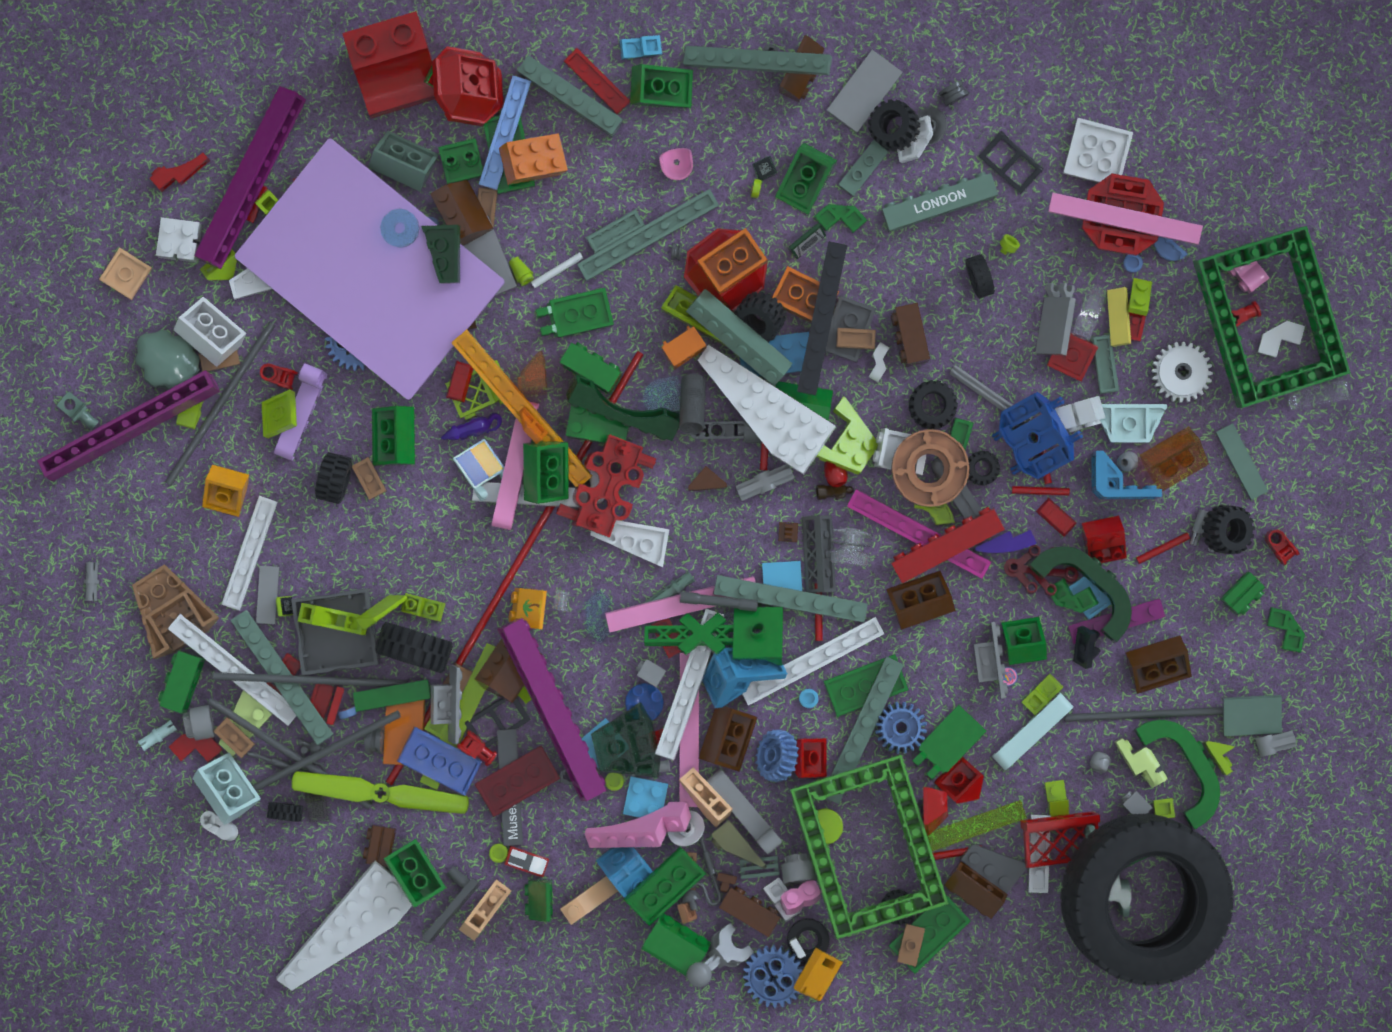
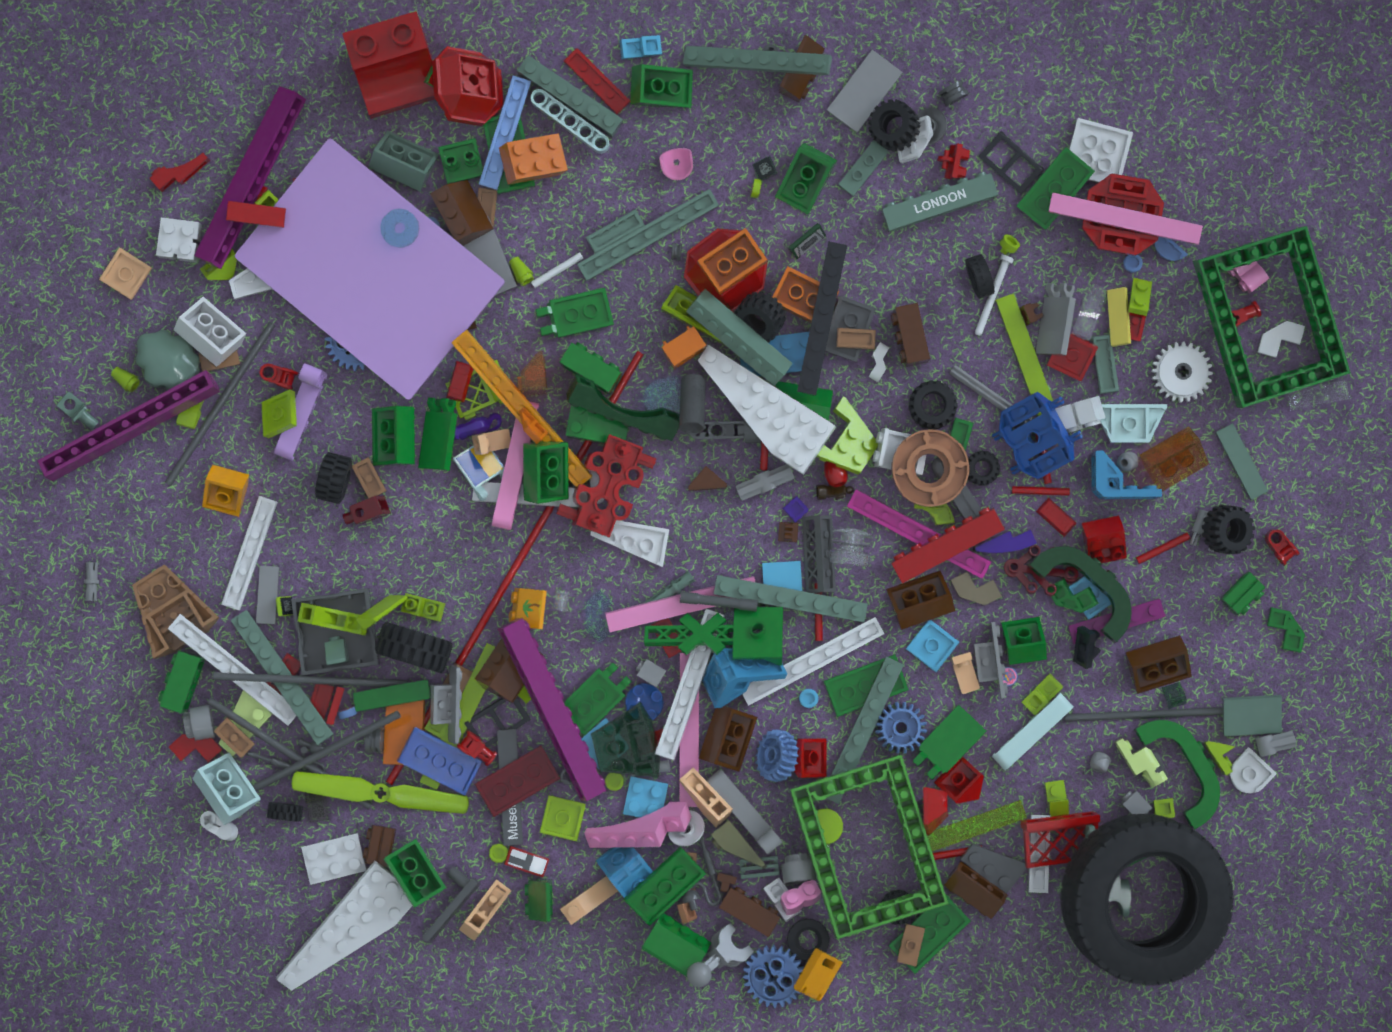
light aqua pin [138,720,177,751] -> none
dark green wing [421,225,460,284] -> none
white tile [790,937,806,958] -> none
green tile [814,204,867,233] -> none
none -> lime cone [111,367,140,393]
none -> red tile [226,201,286,228]
none -> white plate [301,833,367,885]
none -> sand green slope [325,636,350,665]
none -> dark red torso [343,496,391,525]
none -> green tile [418,397,458,471]
none -> light nougat bracket [472,429,511,455]
none -> light aqua beam [531,89,609,154]
none -> lime tile [540,795,586,842]
none -> green tile [564,663,632,736]
none -> dark purple tile [782,496,809,523]
none -> medium azure tile [906,620,959,672]
none -> red hips [937,143,970,180]
none -> dark tan tile [950,571,1002,606]
none -> light nougat bracket [950,652,980,694]
none -> white bar [975,254,1014,336]
none -> lime tile [995,293,1053,416]
none -> green plate [1016,146,1095,230]
none -> reddish brown tile [1019,303,1043,326]
none -> slope [1162,682,1187,709]
none -> white tile [1230,747,1277,793]

